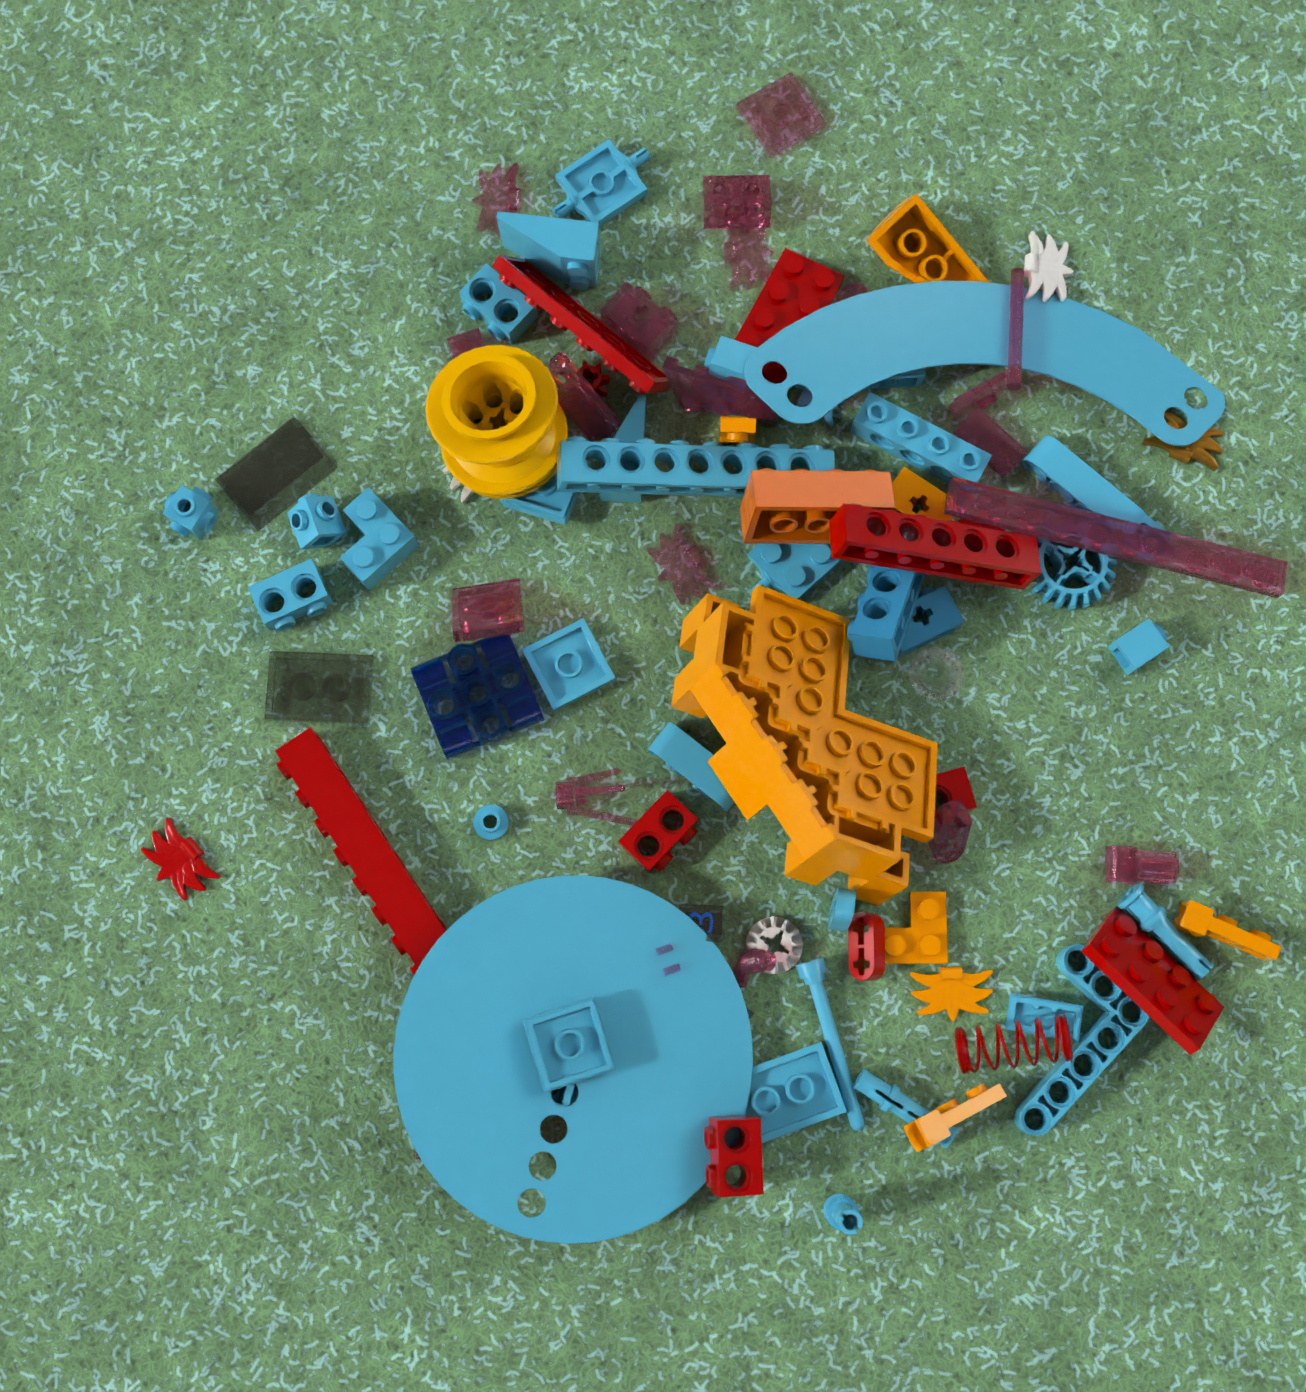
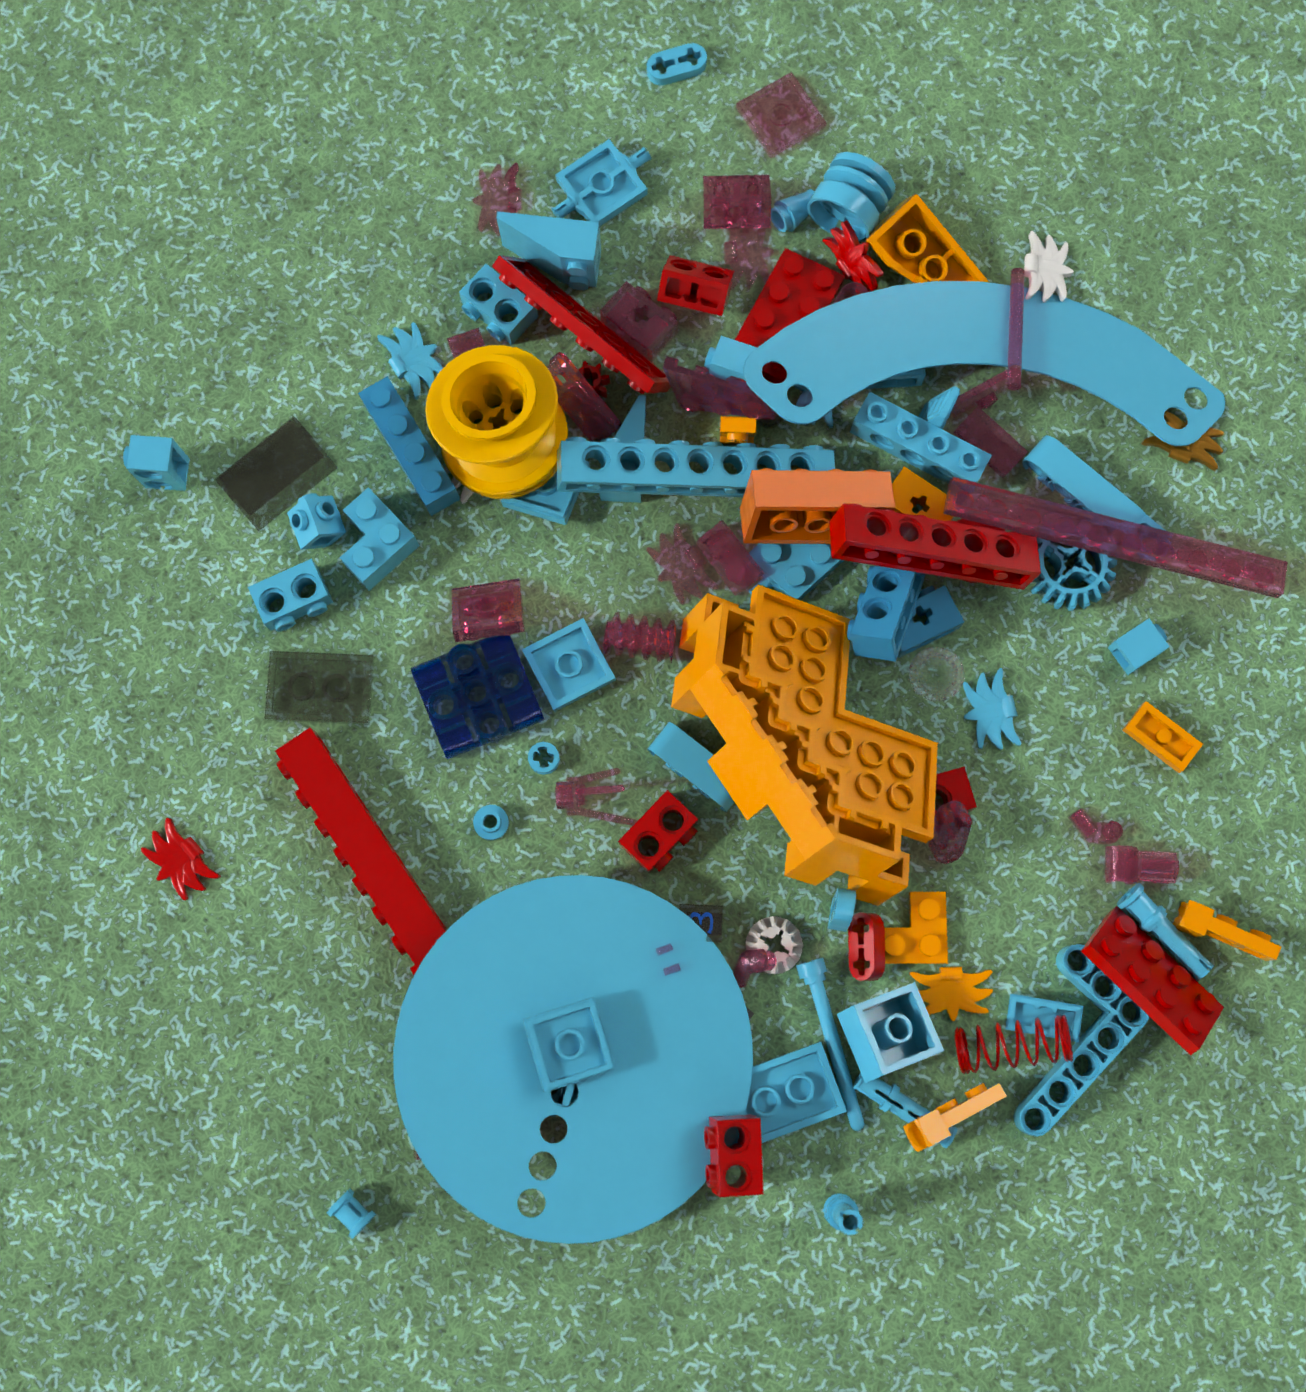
medium azure brick [162,485,219,540] -> none
none -> medium azure brick [123,435,190,491]
none -> medium azure bush [327,1188,376,1239]
none -> dark azure brick [358,376,460,516]
none -> medium azure piece [377,322,443,400]
none -> medium azure bush [528,742,560,775]
none -> clear pink piece [603,612,677,663]
none -> medium azure beam [647,43,707,85]
none -> red brick [657,255,735,316]
none -> clear pink plate [696,520,765,596]
none -> medium azure cone [770,189,814,232]
none -> medium azure wheel [807,152,895,243]
none -> red piece [822,220,884,294]
none -> medium azure brick [837,982,944,1083]
none -> medium azure slope [918,386,961,429]
none -> medium azure piece [963,668,1021,750]
none -> clear pink arm [1068,807,1123,845]
none -> light orange plate [1122,701,1203,773]

